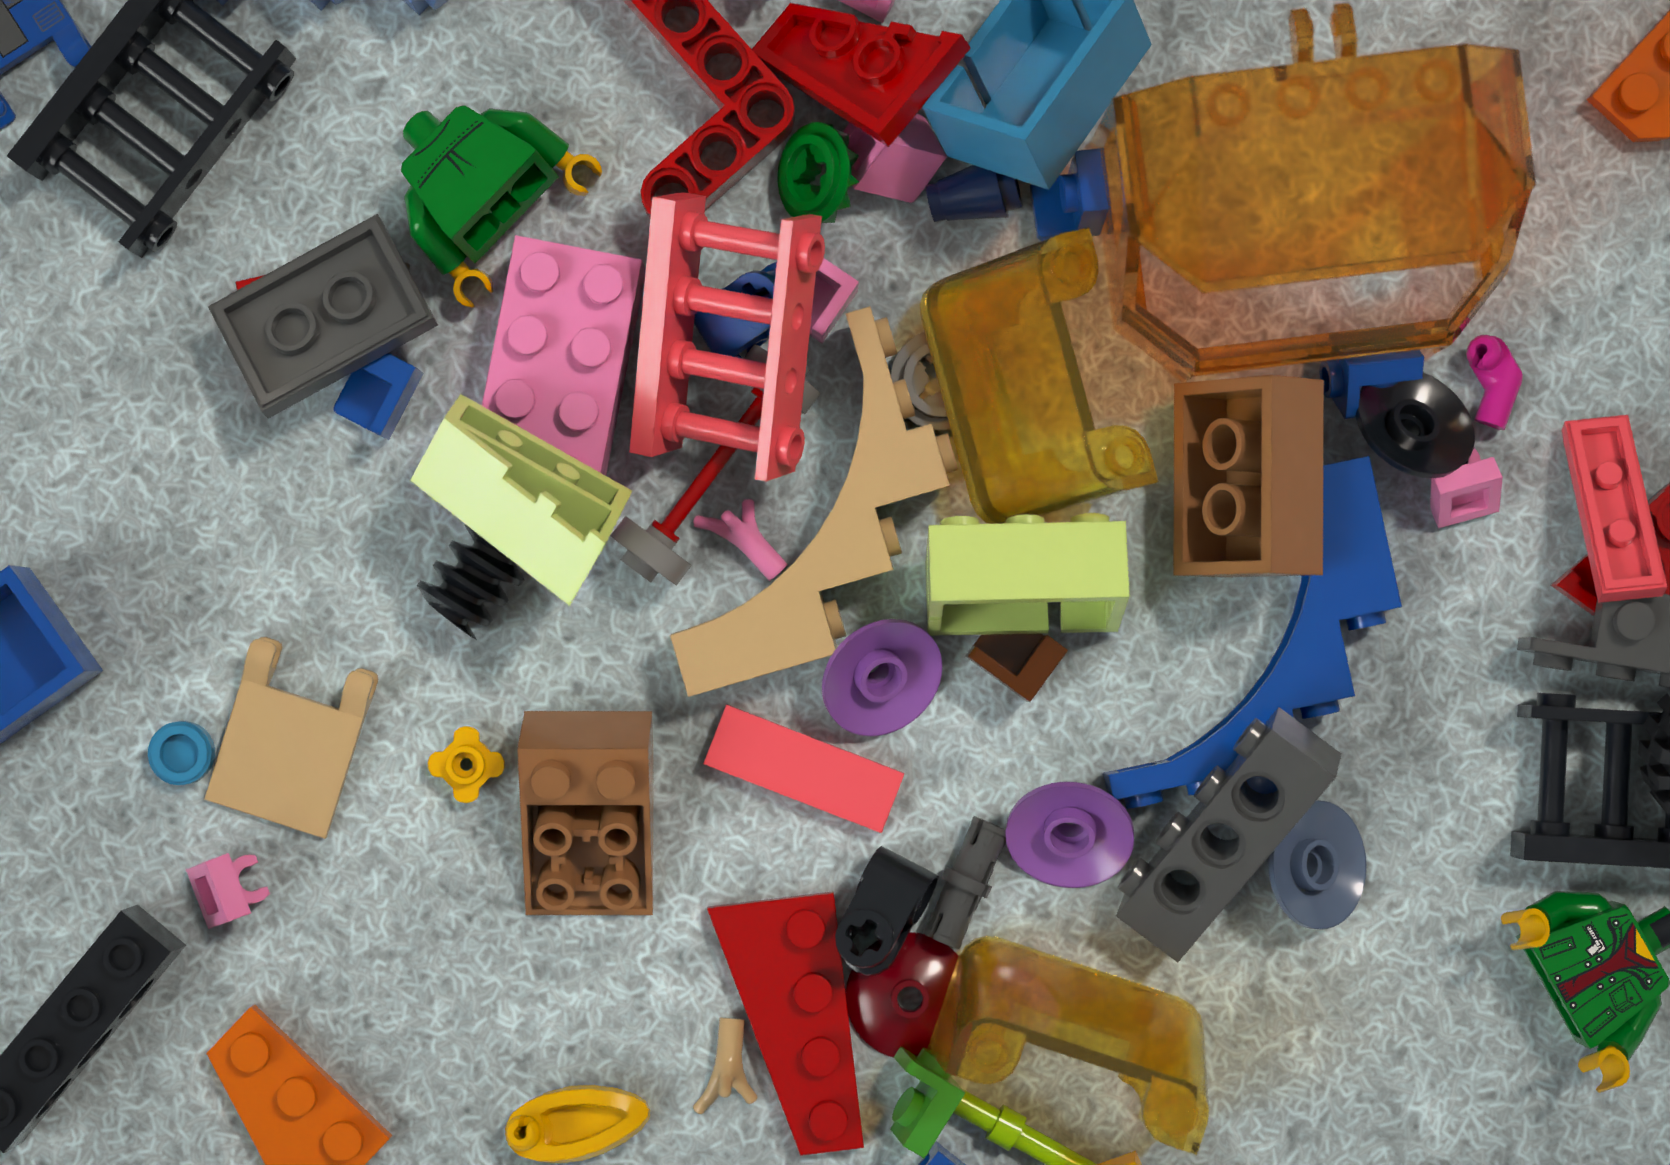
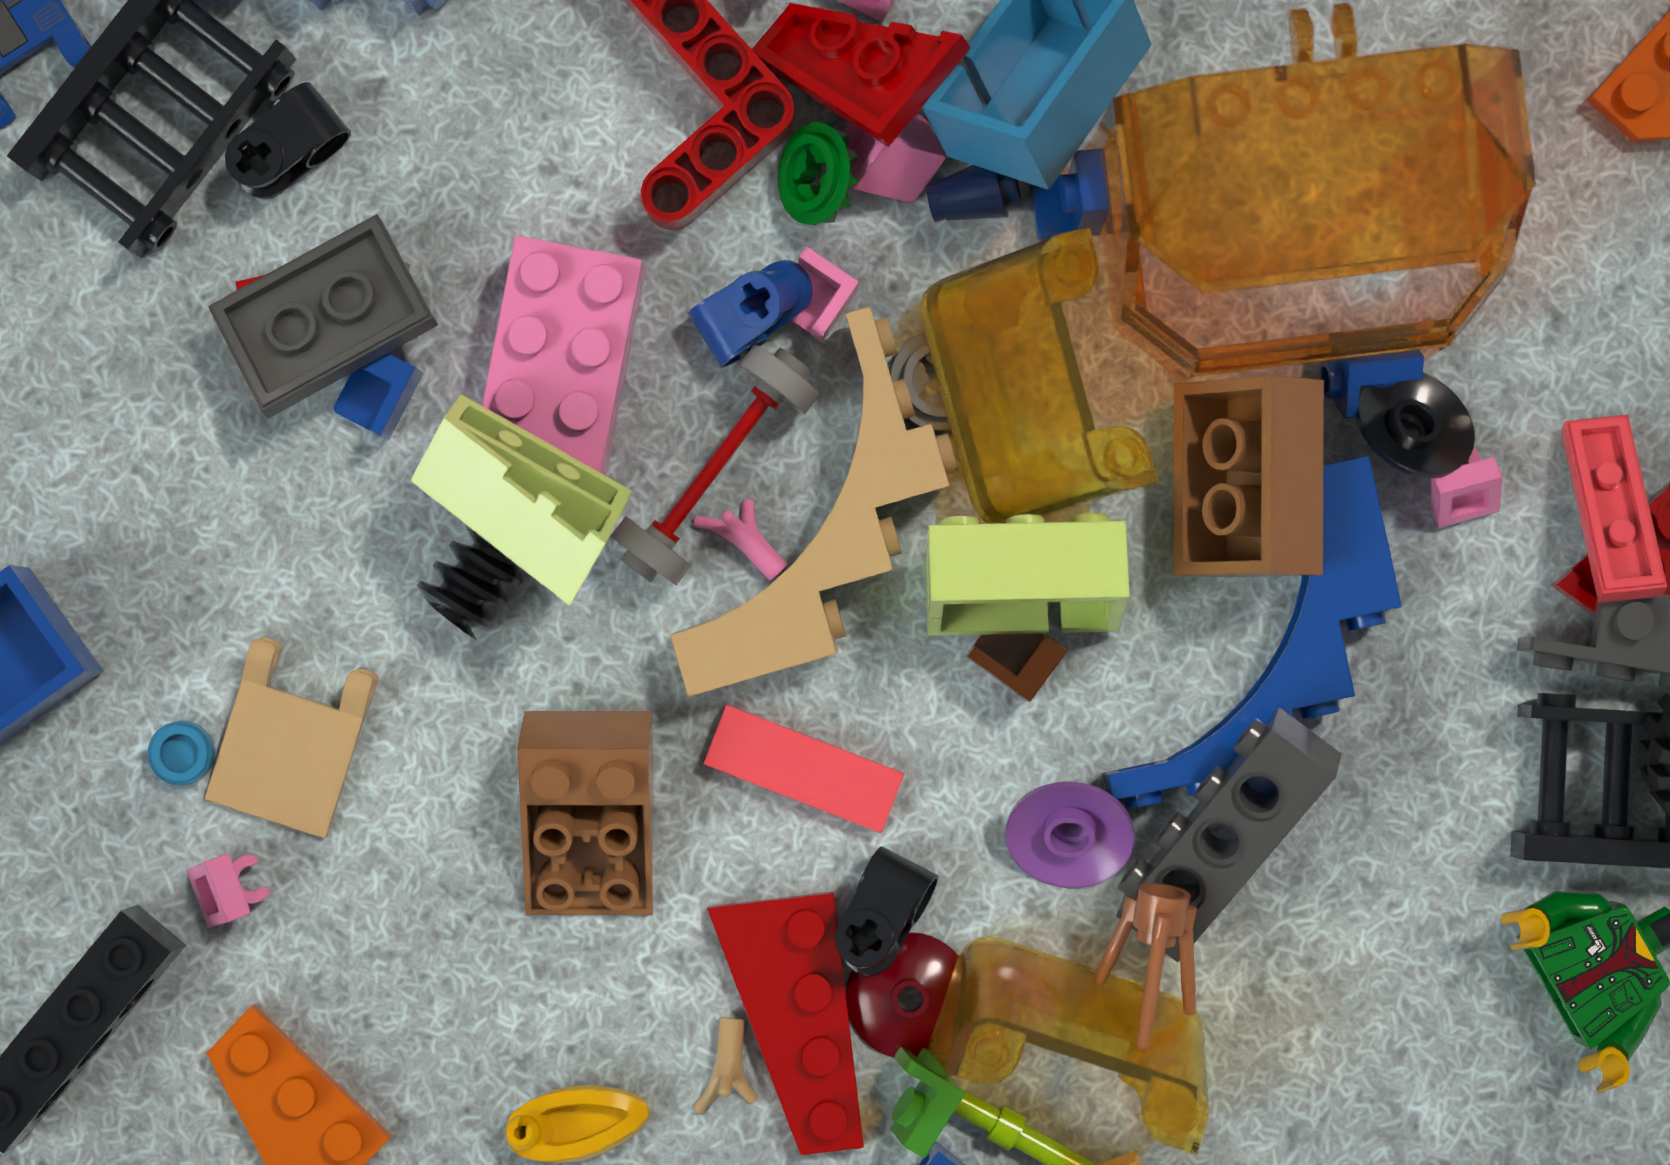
green torso [400,105,602,307] -> none
yellow plate [428,726,505,803] -> none
coral fence [629,192,825,482] -> none
medium lavender dish [822,619,942,736] -> none
dark grey pin [922,816,1006,950] -> none
sand blue dish [1268,800,1367,929] -> none
dark pink arm [1466,335,1523,430] -> none
none -> black piece [225,82,351,199]
none -> nougat plant [1094,883,1197,1051]

